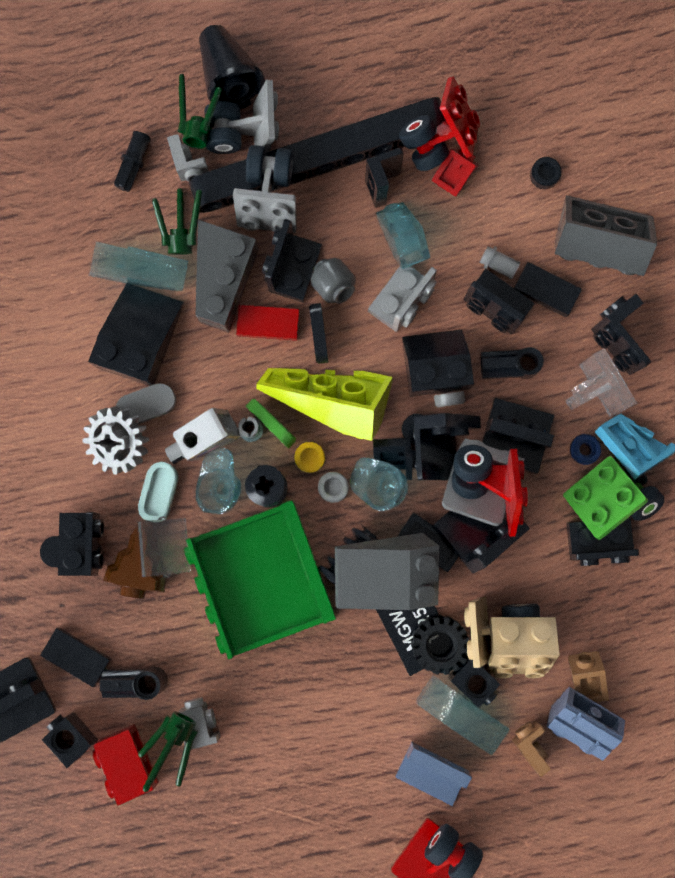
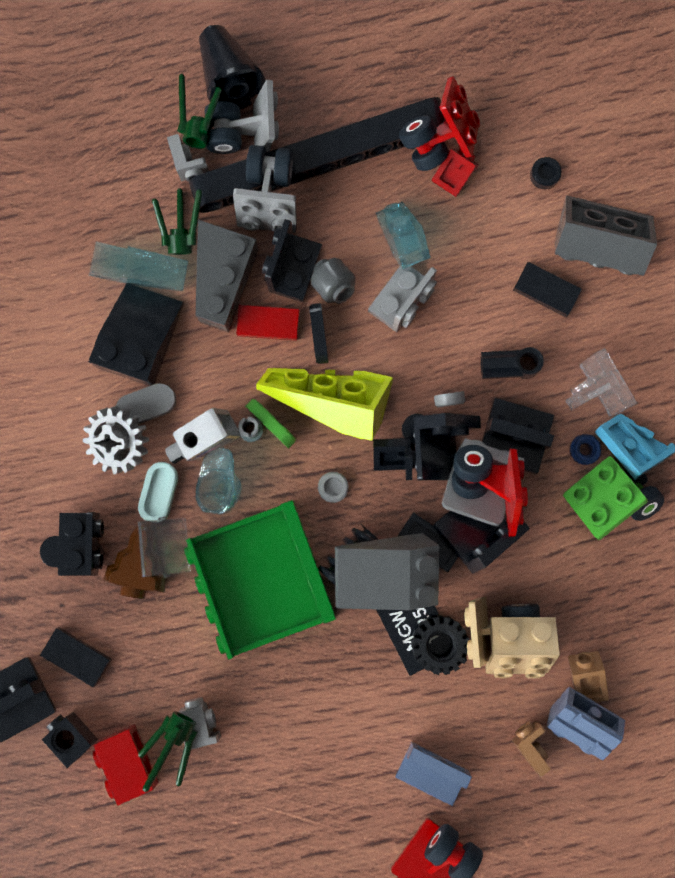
black piece [100,666,168,700] -> none
black axle [114,131,151,192] -> none
black piece [245,465,288,508] -> none
yellow tile [294,442,325,473] -> none
clear light blue piece [350,458,408,511] -> none
black panel [365,148,404,208] -> none
black slope [402,329,474,397] -> none
clear light blue slope [415,675,510,755] -> none
black brick [448,655,501,708] -> none
black bracket [463,268,535,334] -> none
light grey pin [479,246,520,279] -> none
black bracket [566,518,639,566] -> none
black bracket [591,294,651,375] -> none

